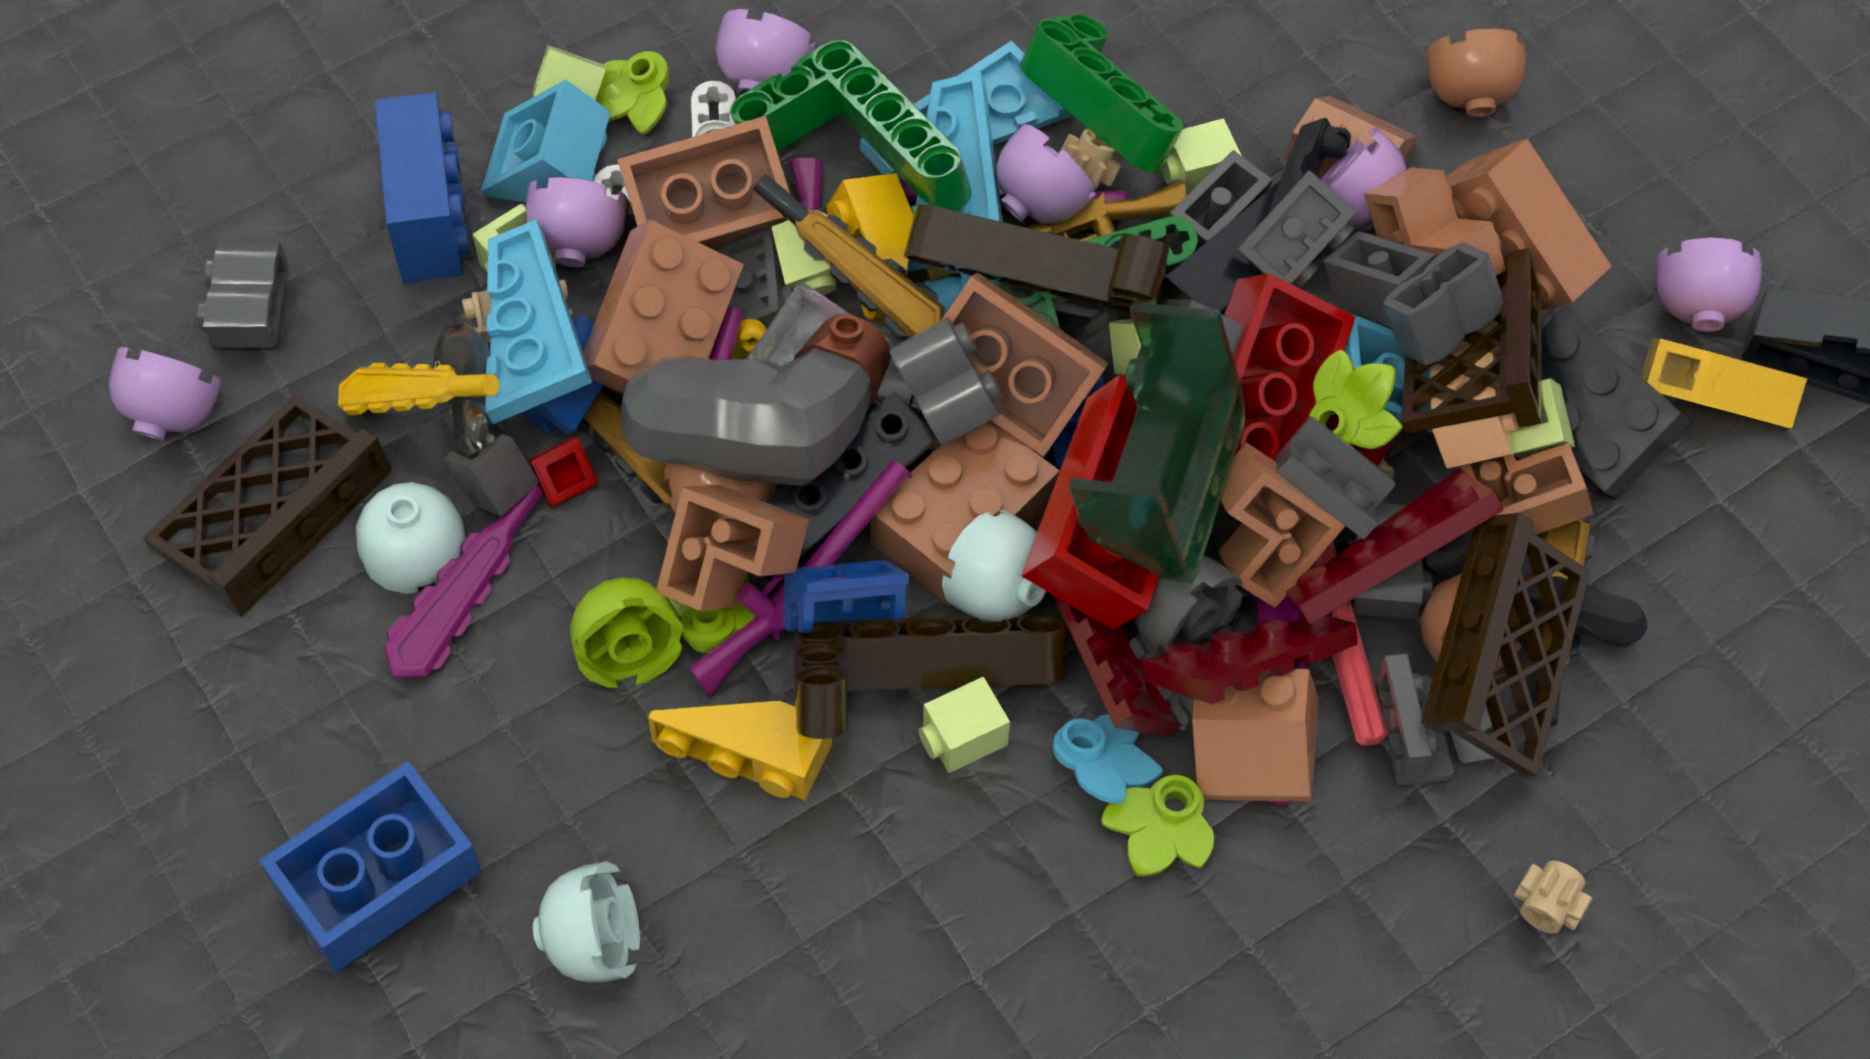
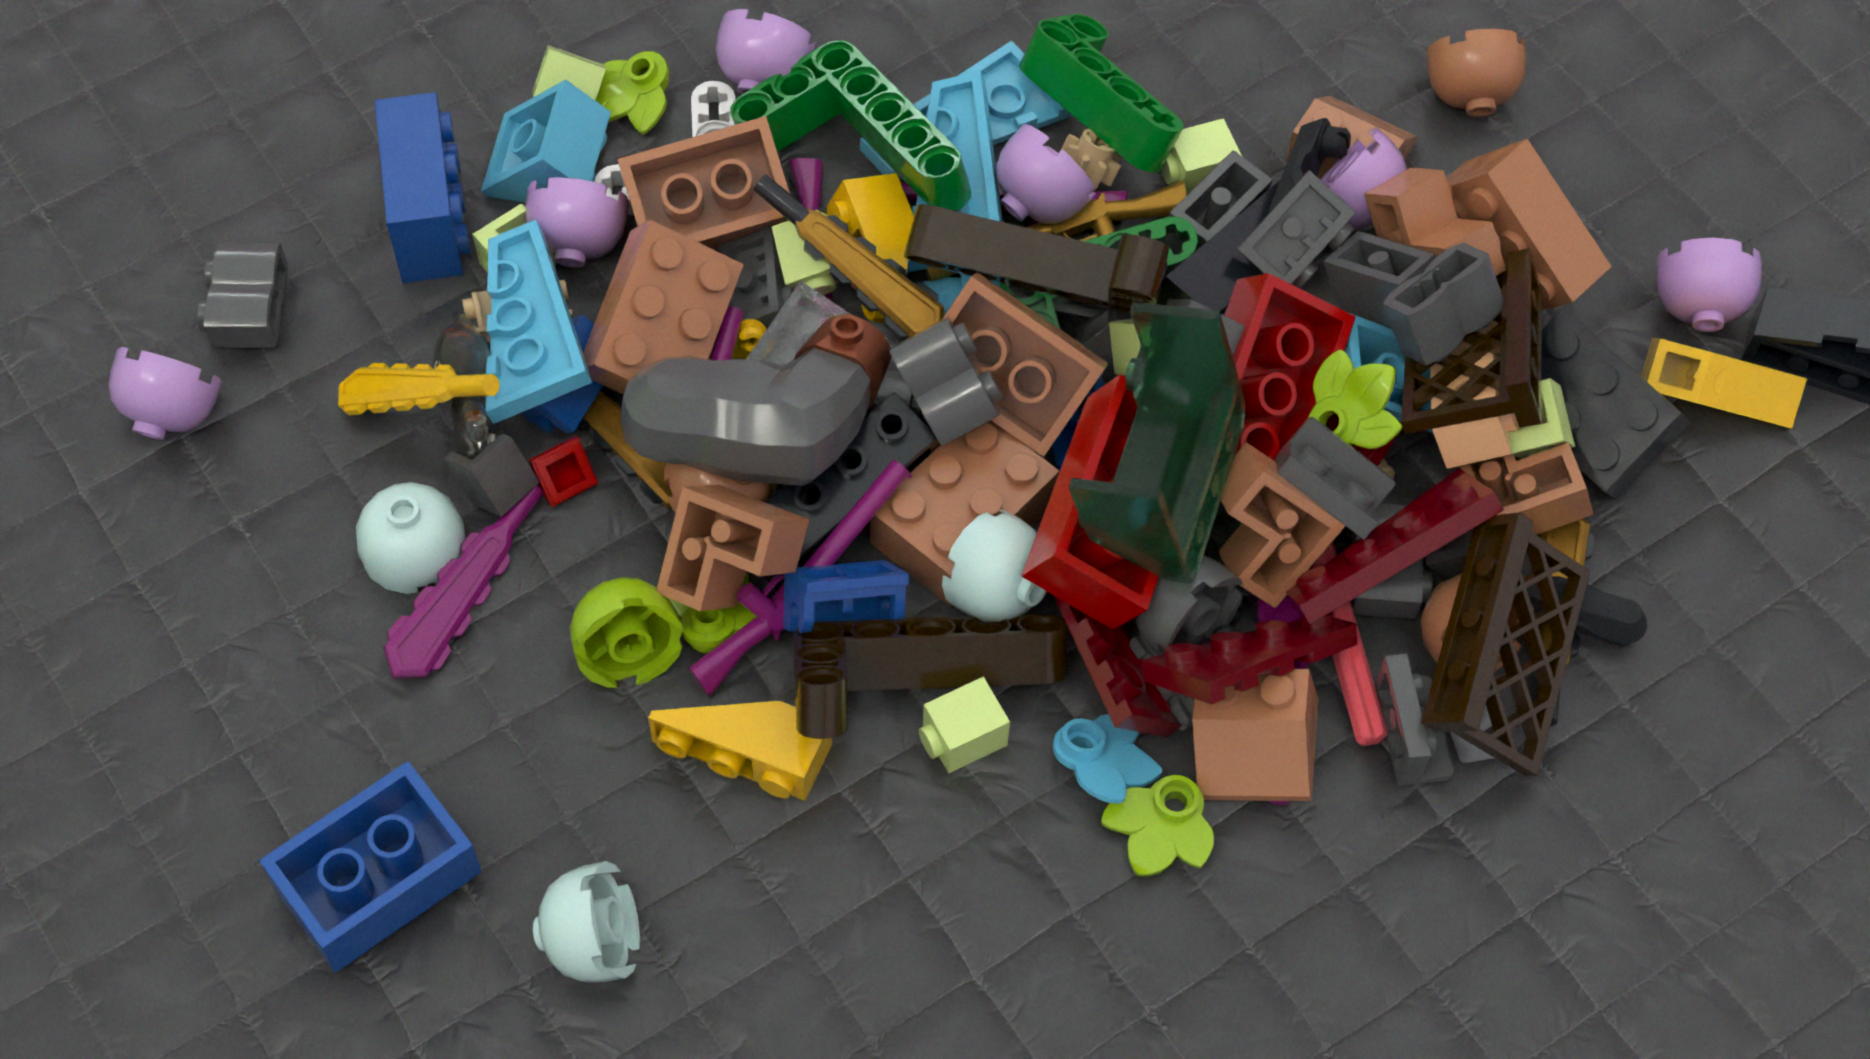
dark brown fence [143,394,392,617] -> none
tan gear [1514,860,1592,933] -> none

